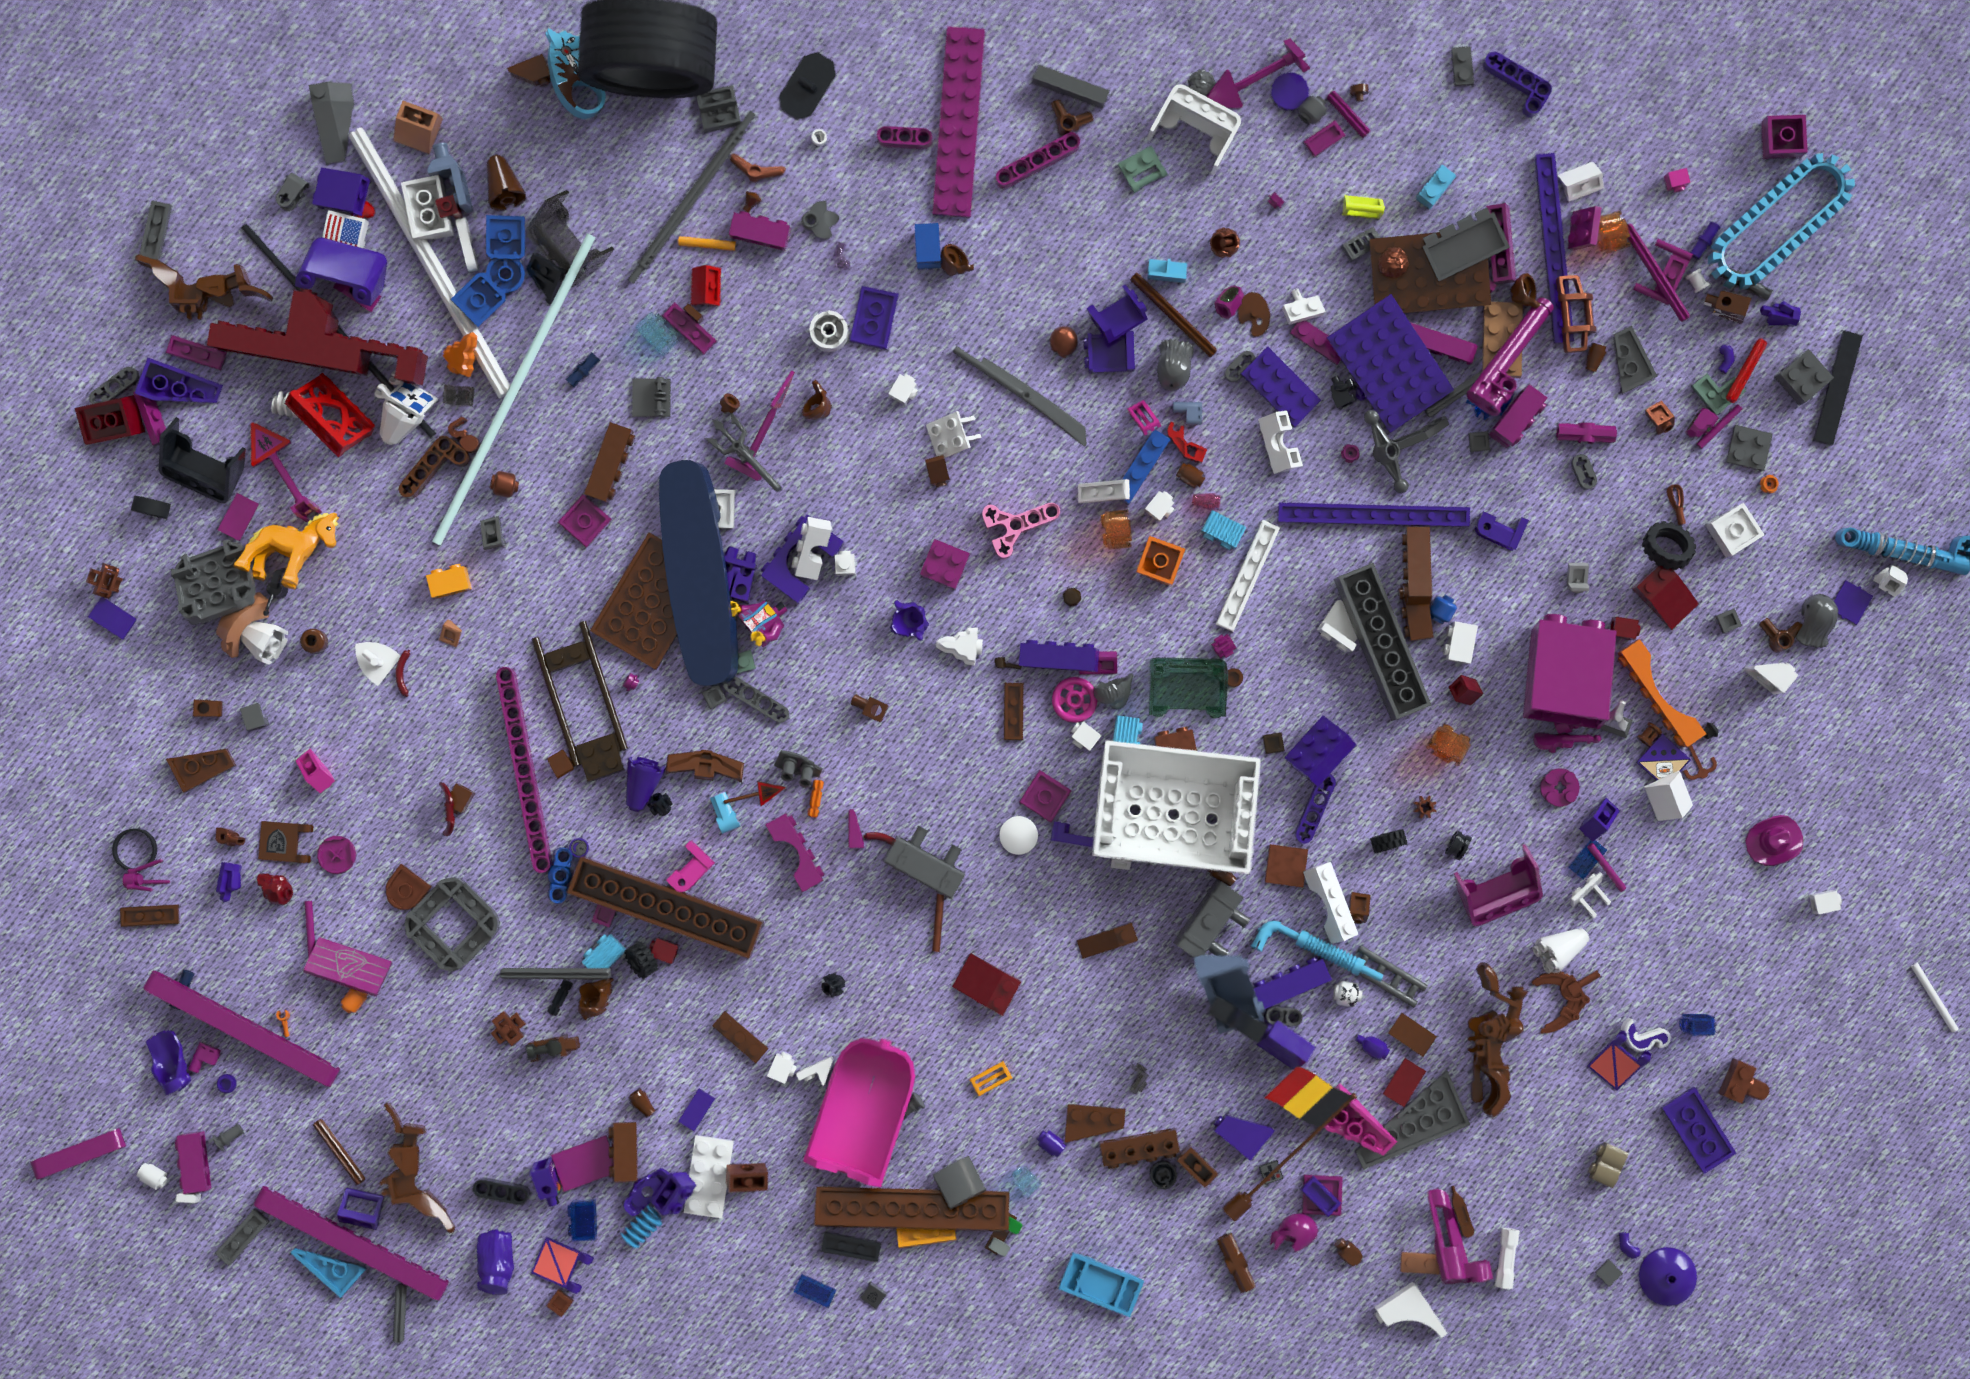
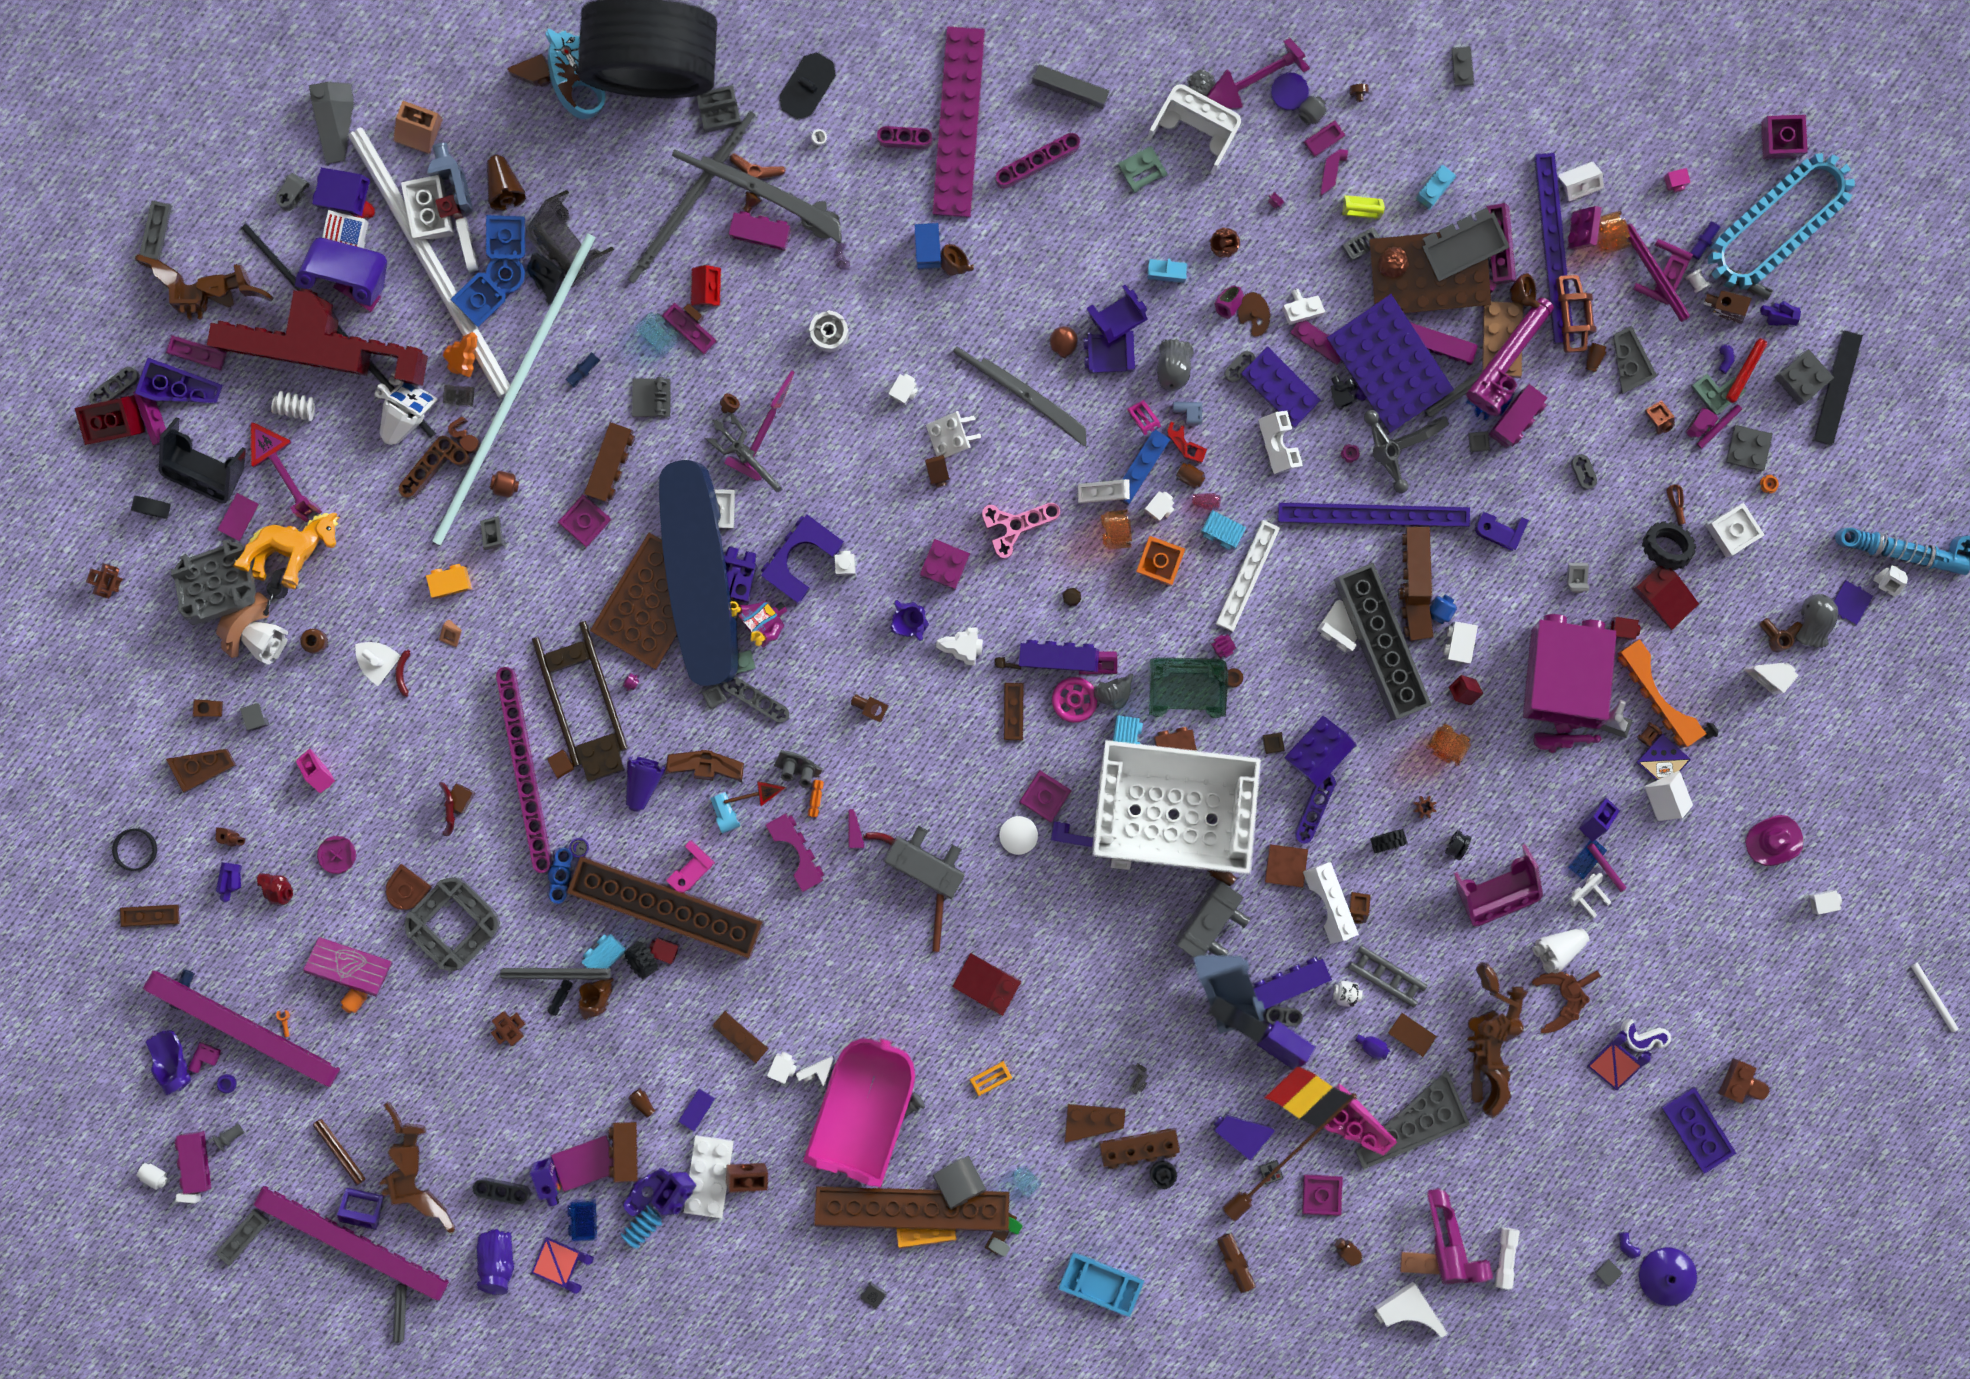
magenta beam [30,1128,126,1180] -> none
dark purple piece [88,597,137,640] -> none
magenta plant [122,859,170,892] -> none
reddish brown flag [258,821,314,863] -> none
red fence [284,373,375,457] -> none
dark azure wing [291,1248,367,1298] -> none
magenta bar [304,901,315,959] -> none
hips [526,1034,580,1062] -> none
copper plate [546,1289,574,1317] -> none
magenta plate [592,904,616,928] -> none
black gear [647,793,673,816] -> none
light orange piece [678,236,736,251] -> none
white arch [792,517,832,580] -> none
clear blue tile [794,1274,837,1308] -> none
reddish brown hat [802,380,832,420] -> none
black gear [821,972,845,998] -> none
black plate [821,1231,882,1262] -> none
dark purple tile [849,286,899,350] -> none
dark purple brick [1037,1130,1066,1157] -> none
reddish brown axle [1051,99,1094,136] -> none
white brick [1071,722,1102,751] -> none
reddish brown slope [1076,922,1138,959] -> none
reddish brown axle [1130,273,1217,357] -> none
reddish brown brick [1176,1144,1219,1188] -> none
medium azure piece [1251,921,1383,982] -> none
magenta helmet [1270,1213,1318,1252] -> none
dark purple tile [1300,1176,1342,1217] -> none
magenta axle [1326,90,1370,138] -> none
dark red piece [1383,1058,1426,1107] -> none
reddish brown piece [1451,1186,1474,1238] -> none
dark purple beam [1482,52,1552,118] -> none
magenta plate [1540,768,1580,807] -> none
magenta piece [1556,422,1617,444] -> none
dark tan brick [1588,1142,1629,1188] -> none
clear blue brick [1679,1014,1716,1037] -> none
copper piece [1683,744,1717,780] -> none
dark grey plate [1715,608,1742,634] -> none
none -> dark grey piece [672,149,842,243]
none -> magenta piece [1320,149,1348,196]

